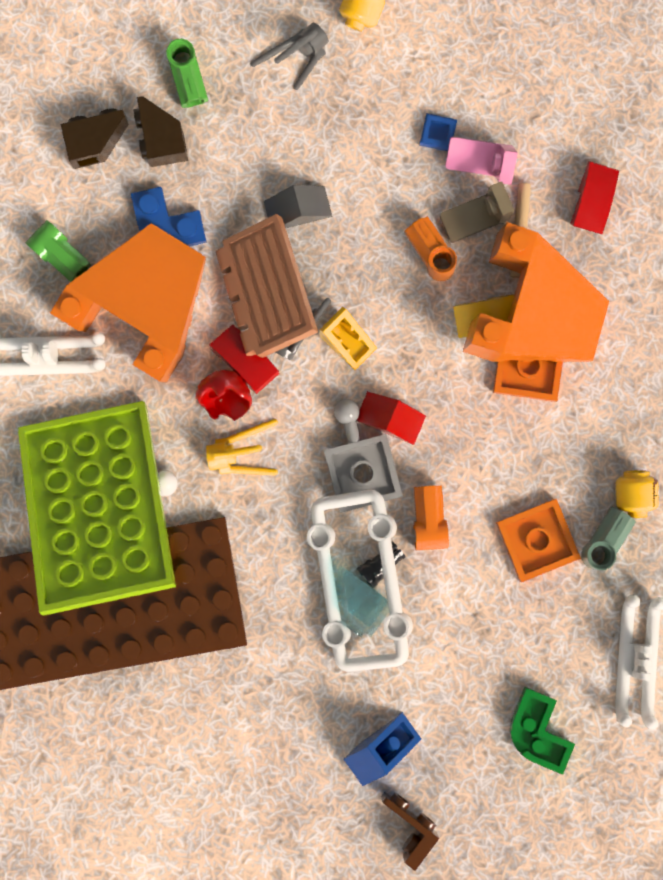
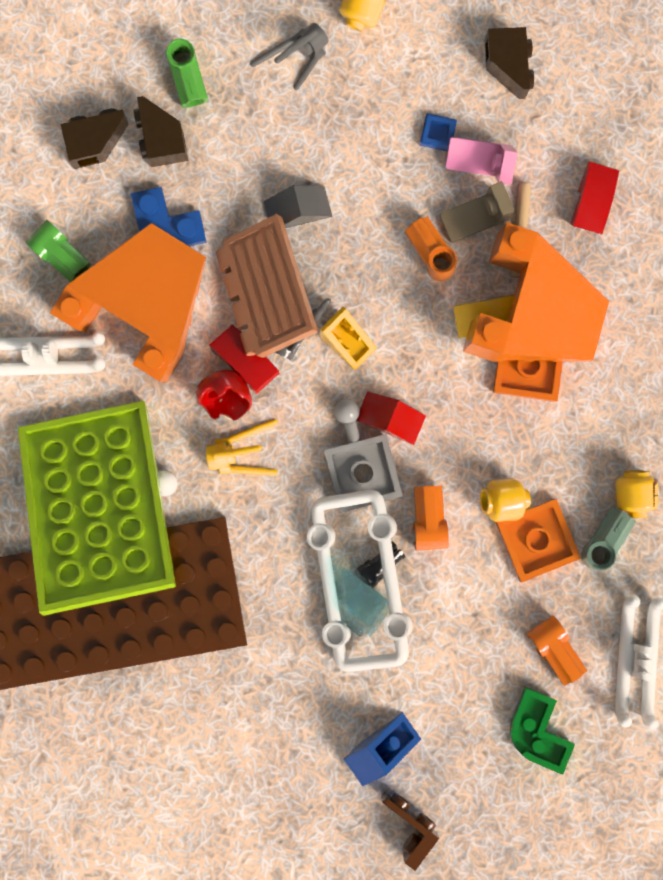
none -> yellow head [480,479,531,522]
none -> dark brown slope [485,27,534,99]
none -> orange piece [526,615,587,686]

